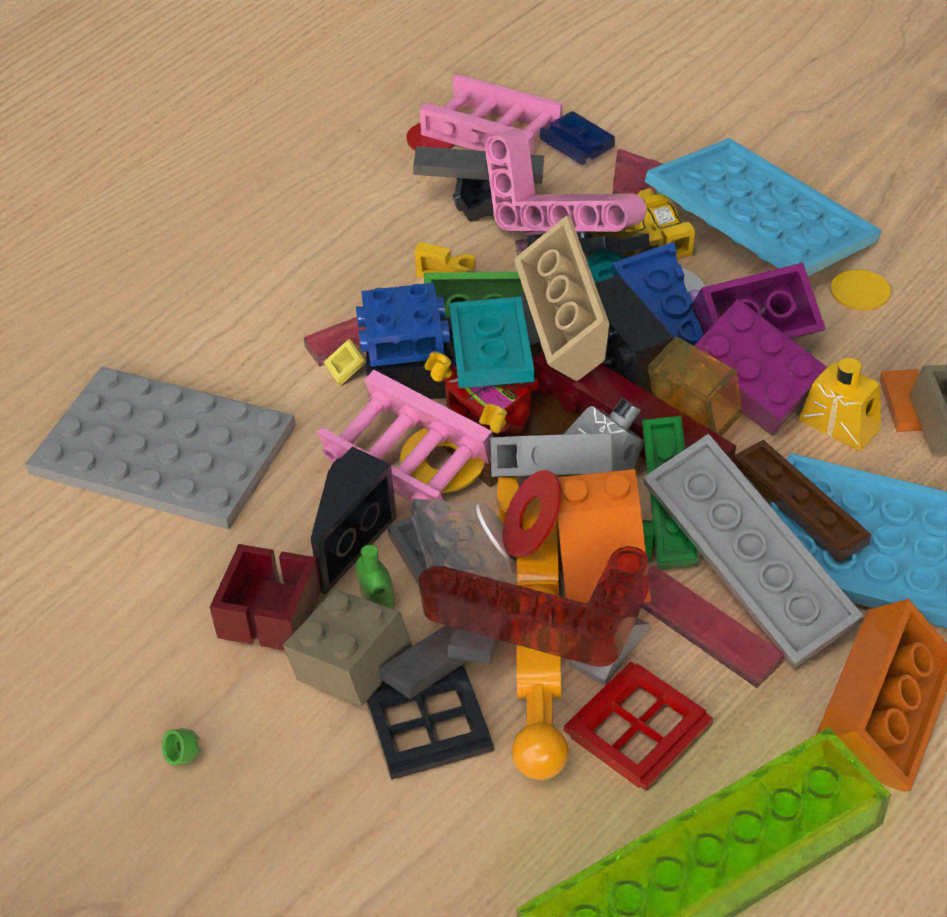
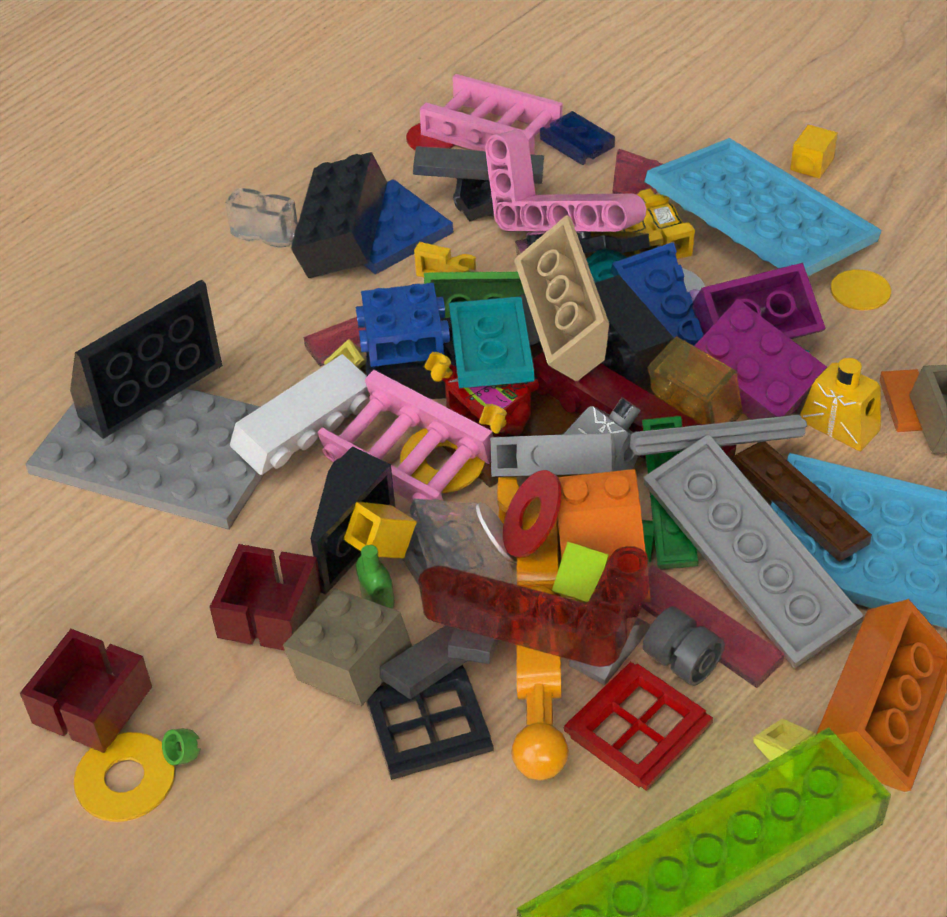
none -> dark red piece [20,629,152,753]
none -> black slope [70,280,223,439]
none -> yellow gear [74,732,175,822]
none -> clear brick [225,188,298,248]
none -> white brick [230,354,370,475]
none -> black brick [291,152,387,279]
none -> yellow brick [343,502,417,558]
none -> blue plate [364,179,453,274]
none -> lime brick [552,542,609,610]
none -> light grey axle [629,415,807,456]
none -> dark grey wheel [643,606,725,686]
none -> light yellow slope [753,718,816,778]
none -> yellow brick [790,124,838,179]

